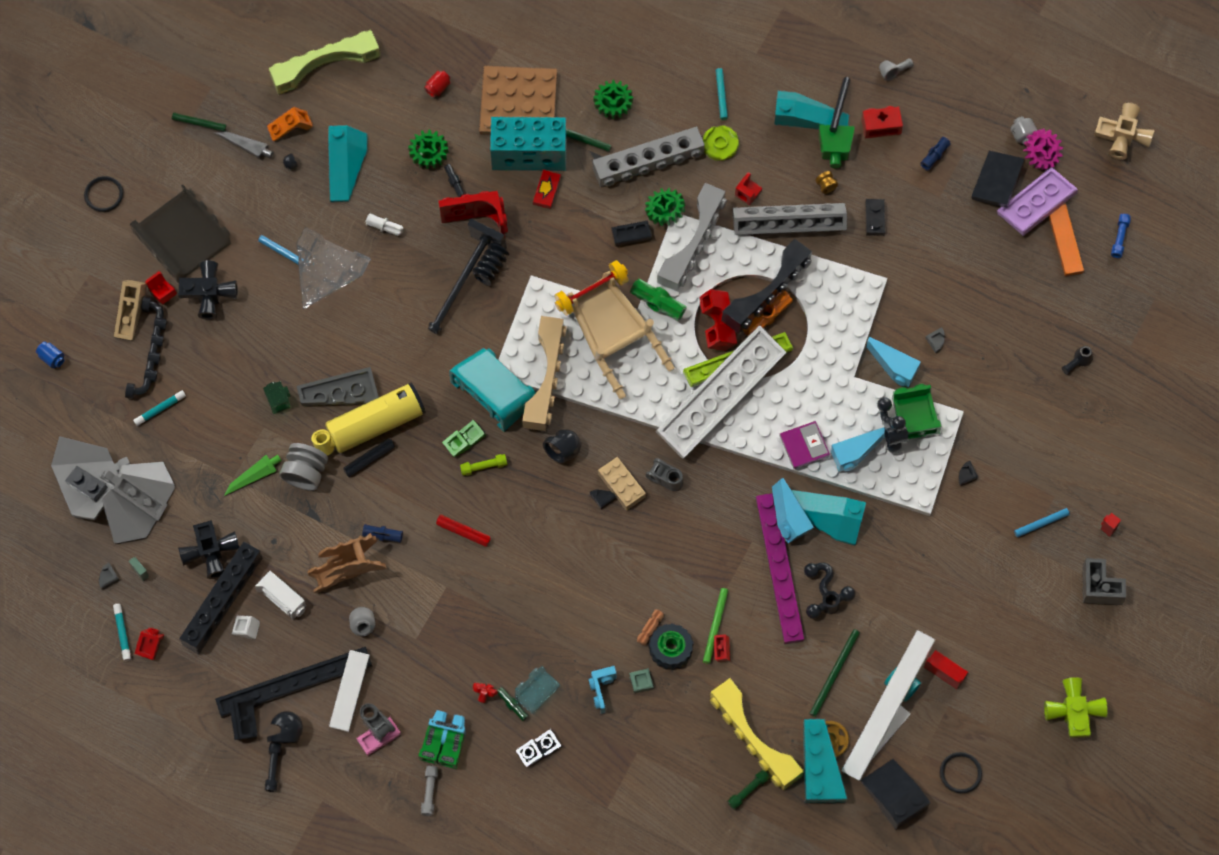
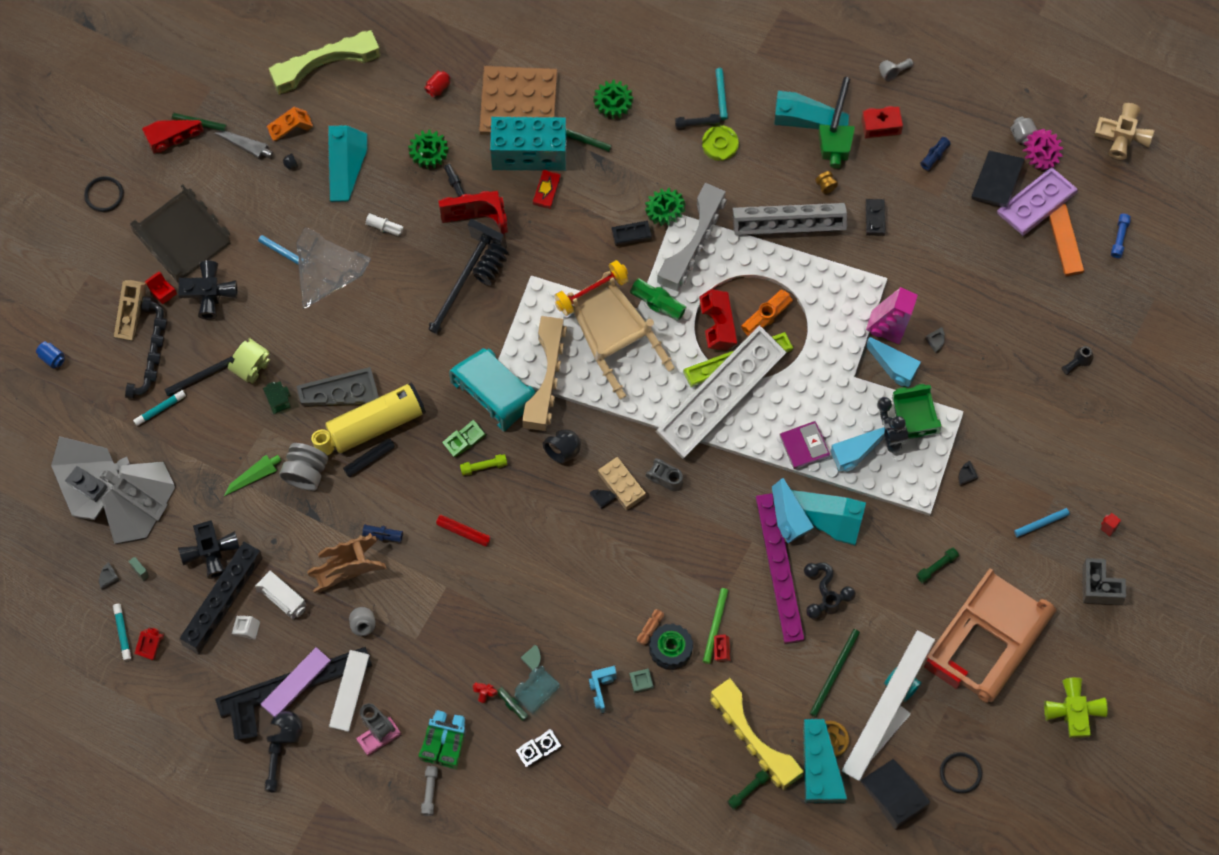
light grey brick [593,127,705,187] -> none
black arch [721,239,812,334] -> none
red panel [735,172,762,206] -> none
none -> red slope [142,120,204,154]
none -> black bar [164,356,235,396]
none -> yellowish green brick [228,338,270,384]
none -> lavender tile [261,648,331,717]
none -> sand green tile [521,645,541,673]
none -> black bar [675,114,720,130]
none -> dark pink wedge [866,287,918,344]
none -> dark green bar [916,547,960,584]
none -> nougat piece [927,568,1056,702]

